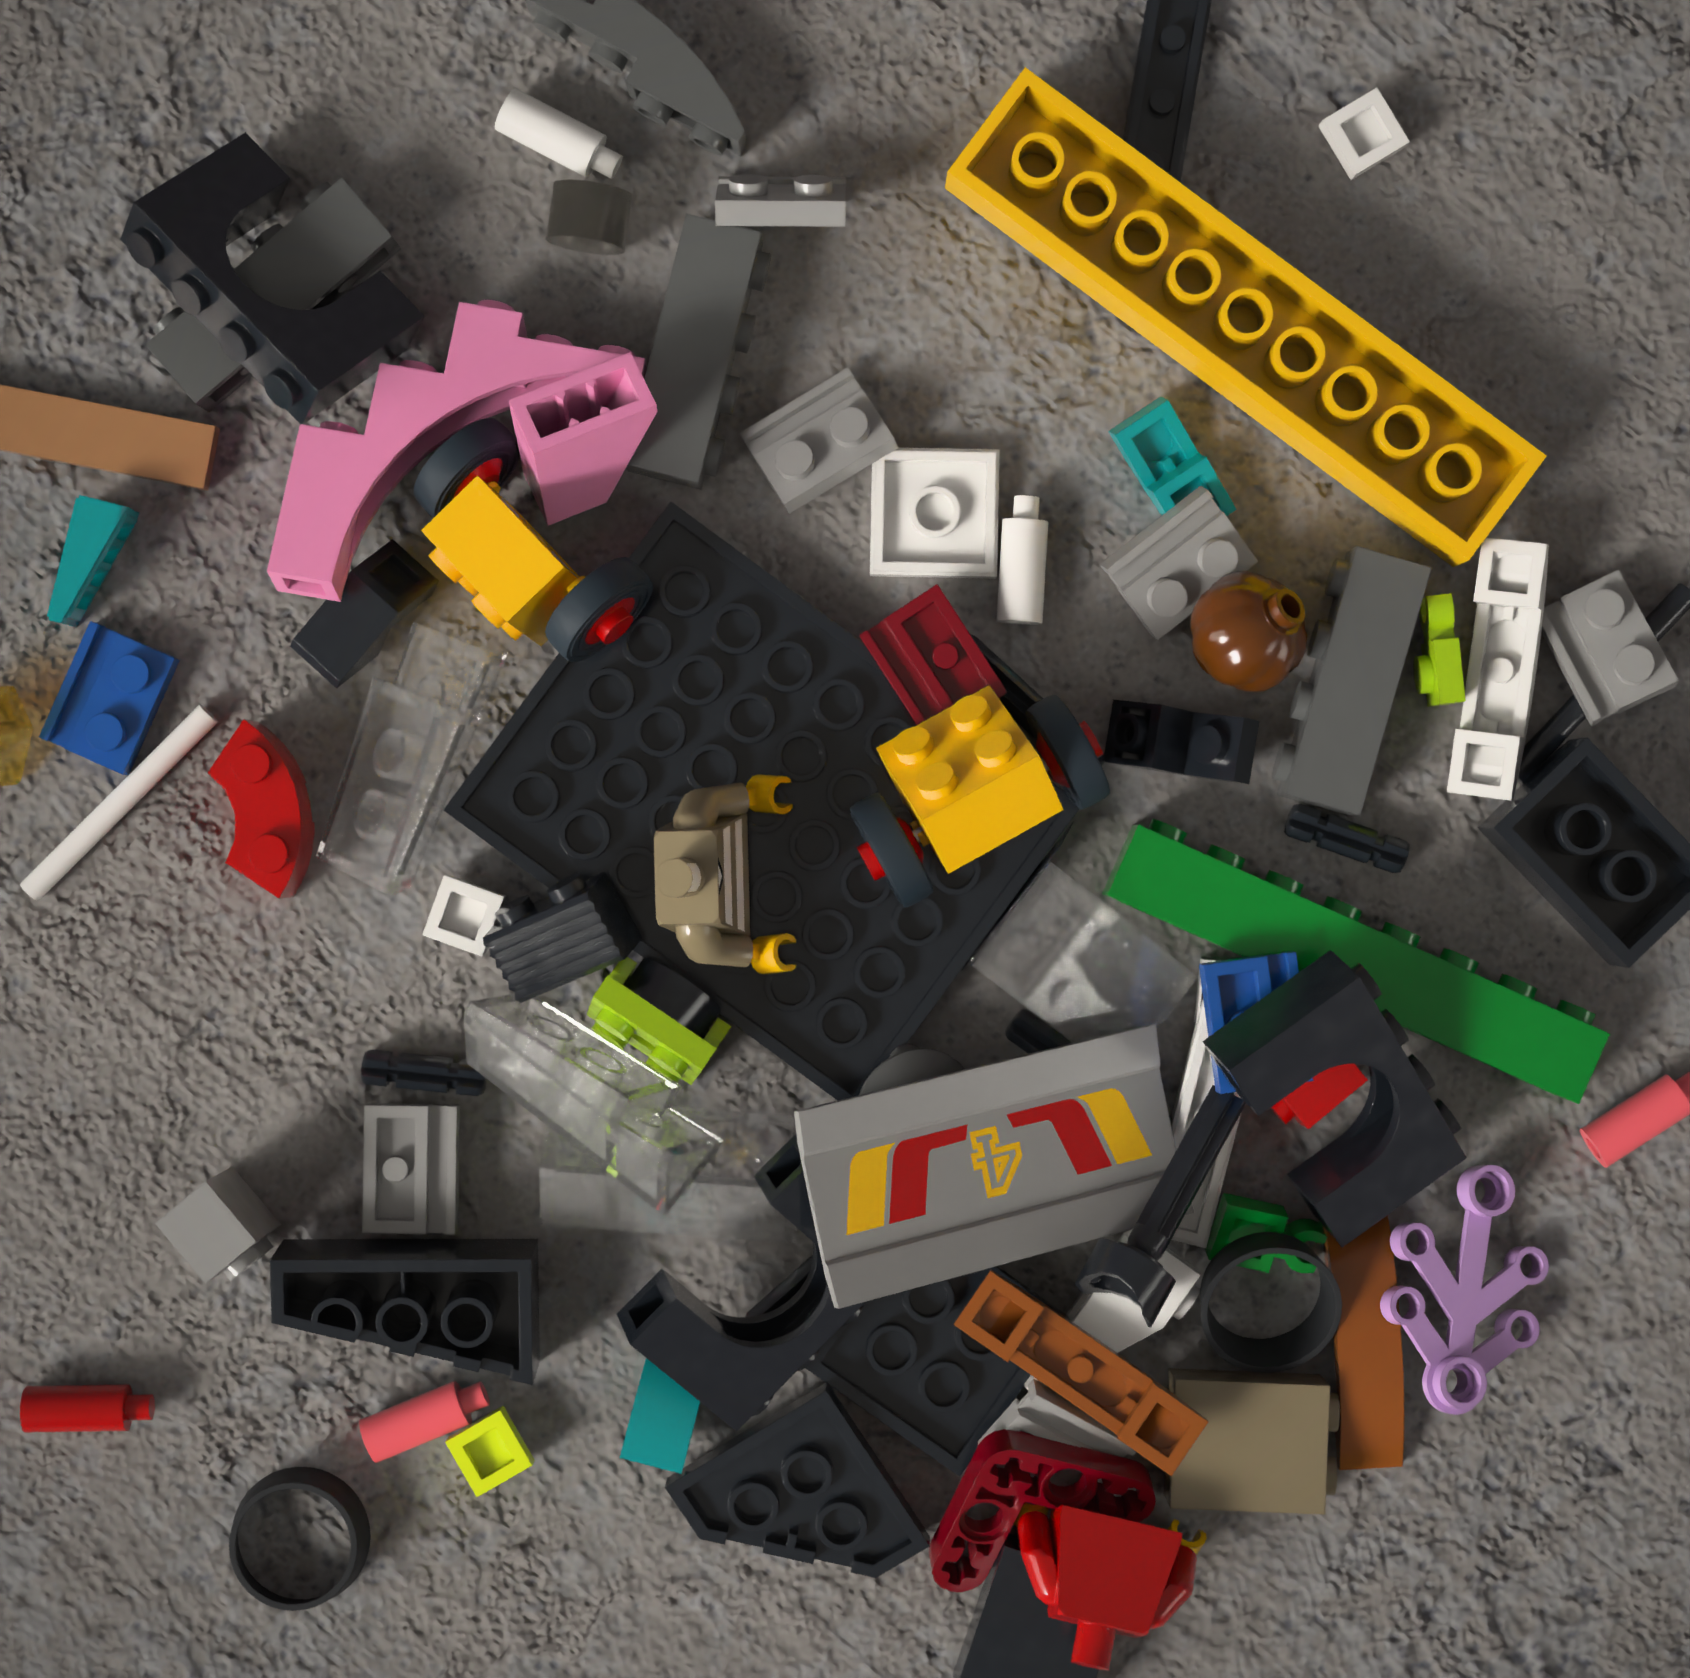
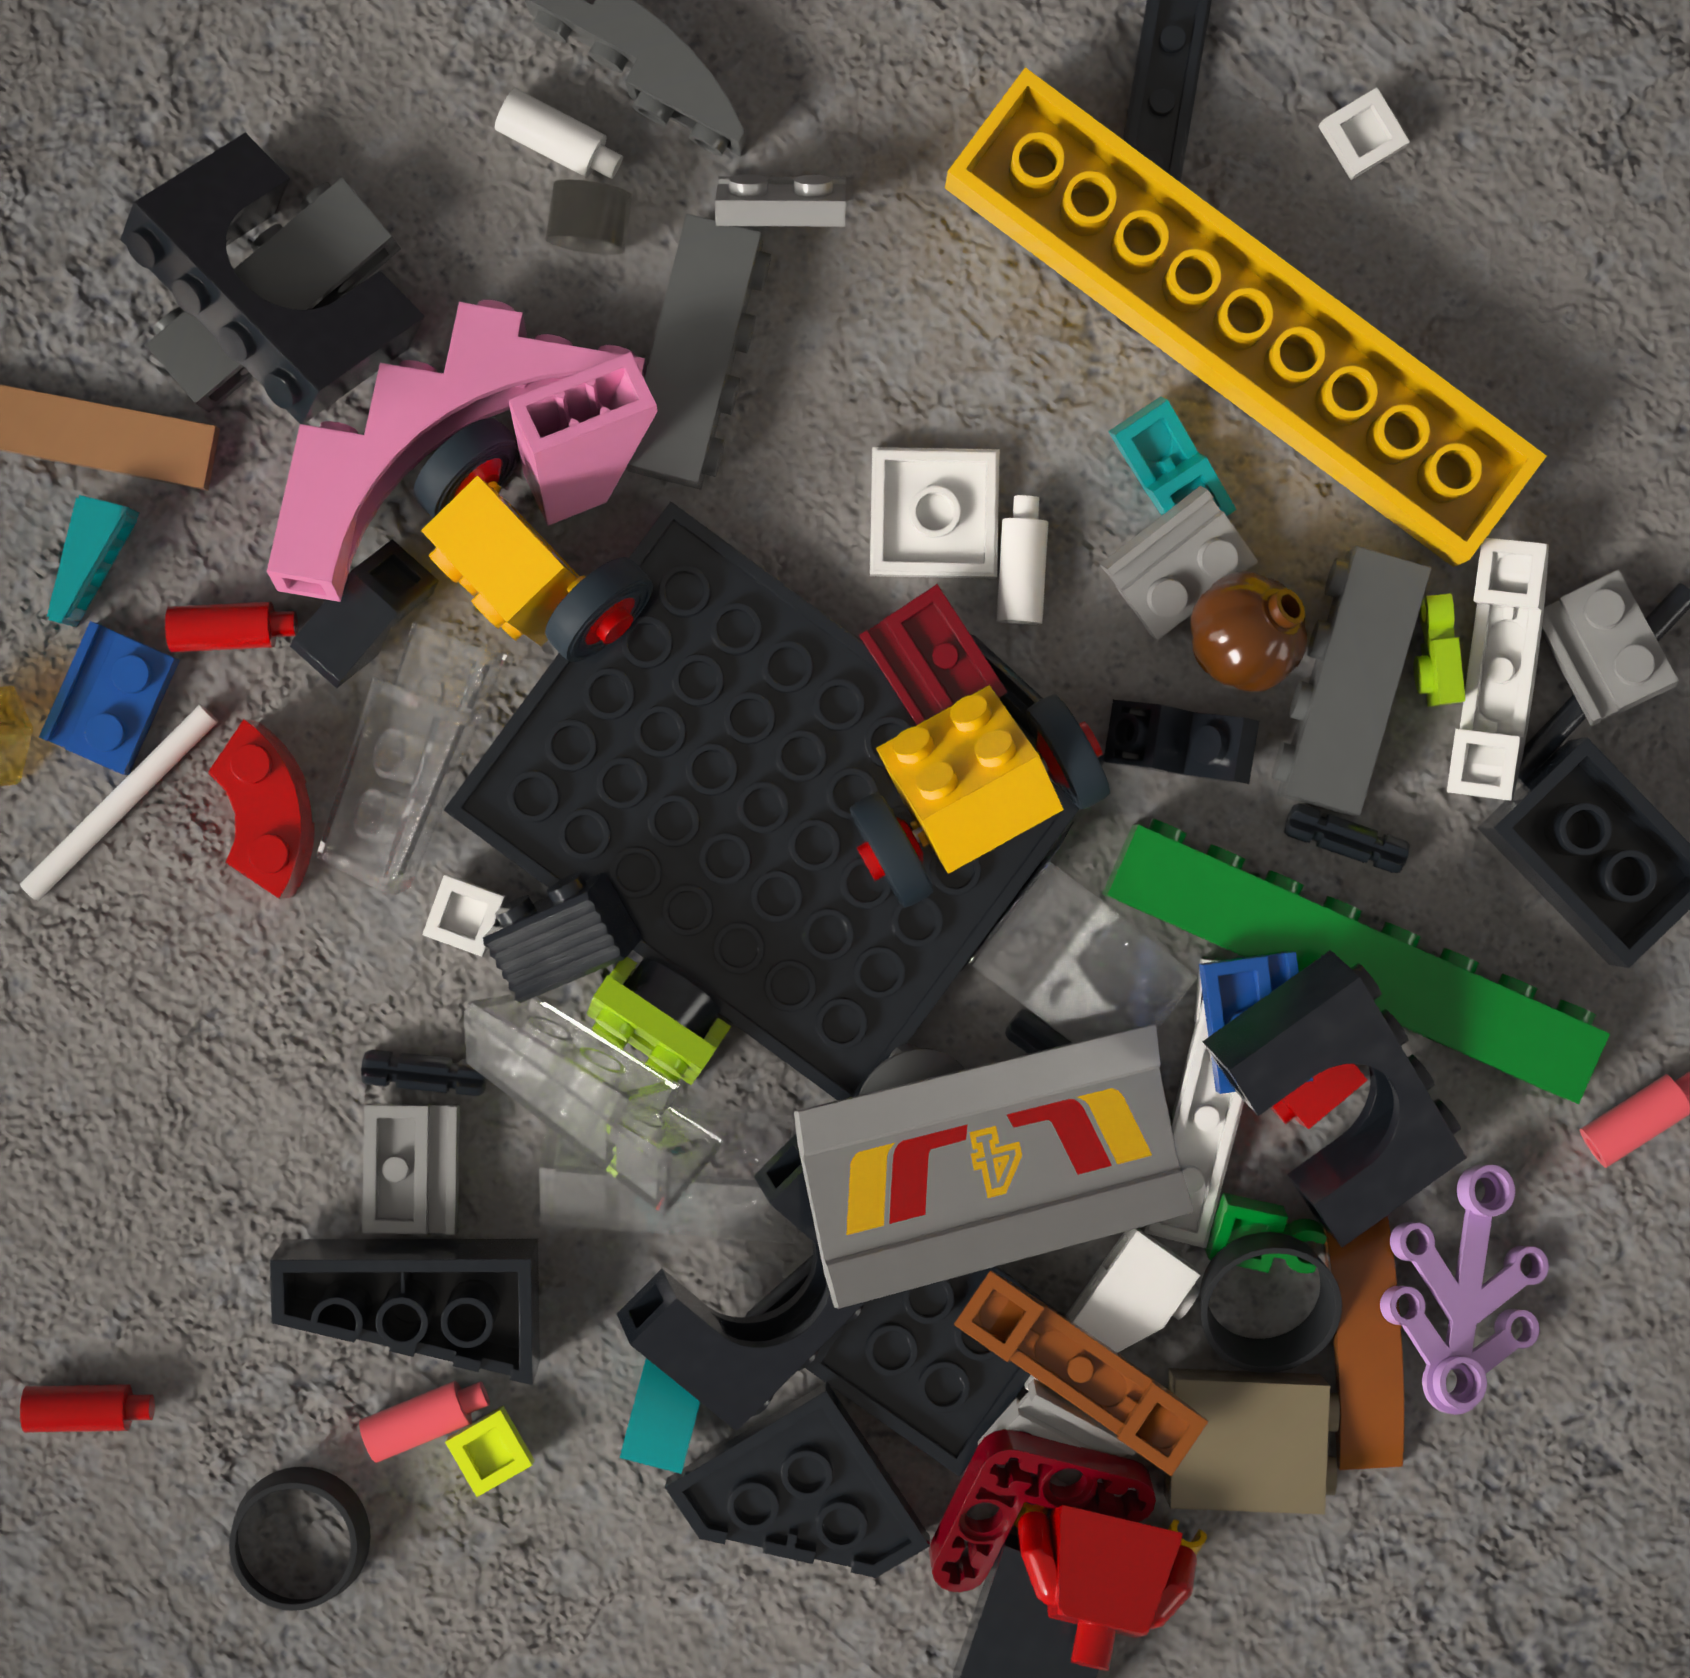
light grey brick [155,1166,281,1284] -> none
dark tan torso [654,774,796,974] -> none
light grey plate [740,367,898,514] -> none
black piece [1075,1085,1246,1327] -> none
none -> red cylinder [165,601,298,652]

